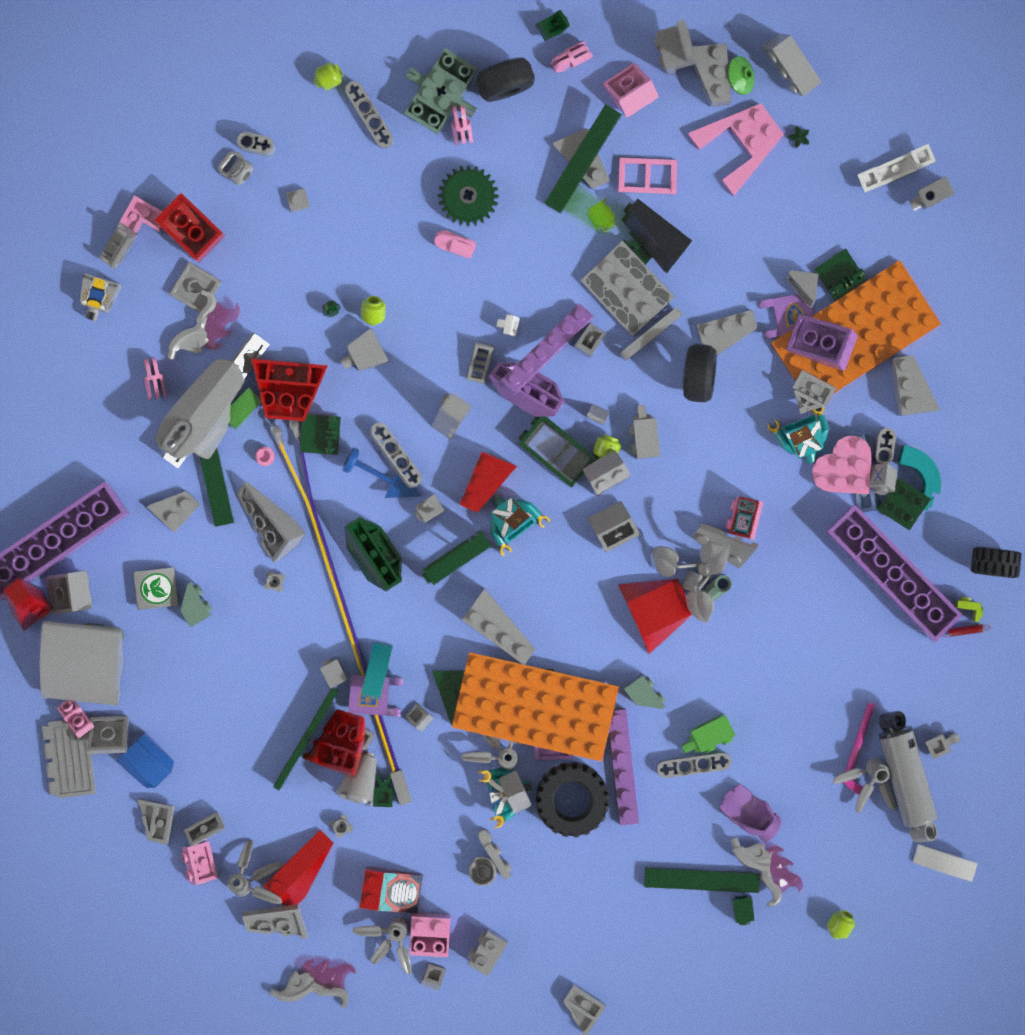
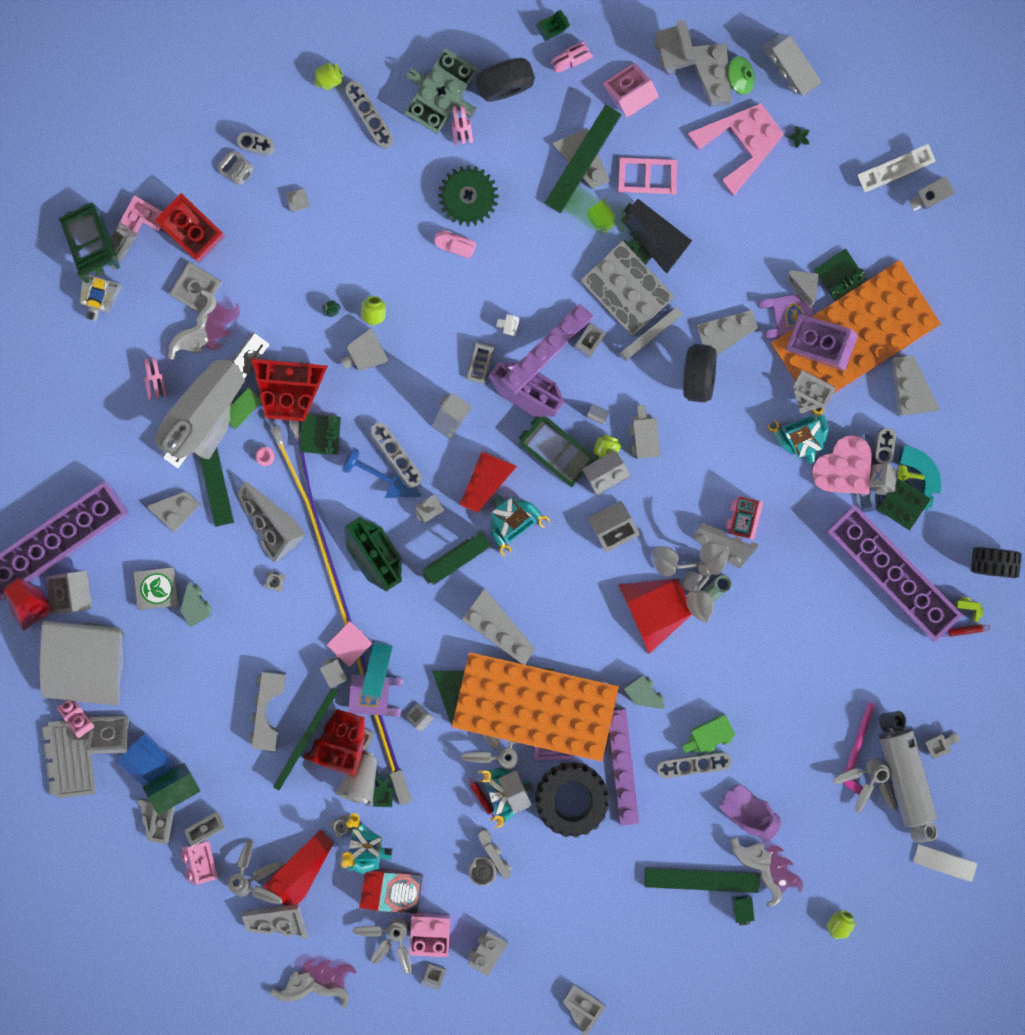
none -> dark green door [59,202,121,284]
none -> dark green piece [142,763,200,816]
none -> light grey arch [249,671,287,751]
none -> bright pink piece [327,621,373,667]
none -> torso [341,813,393,874]
none -> red piece [468,777,495,817]
none -> lime hand [897,465,925,480]

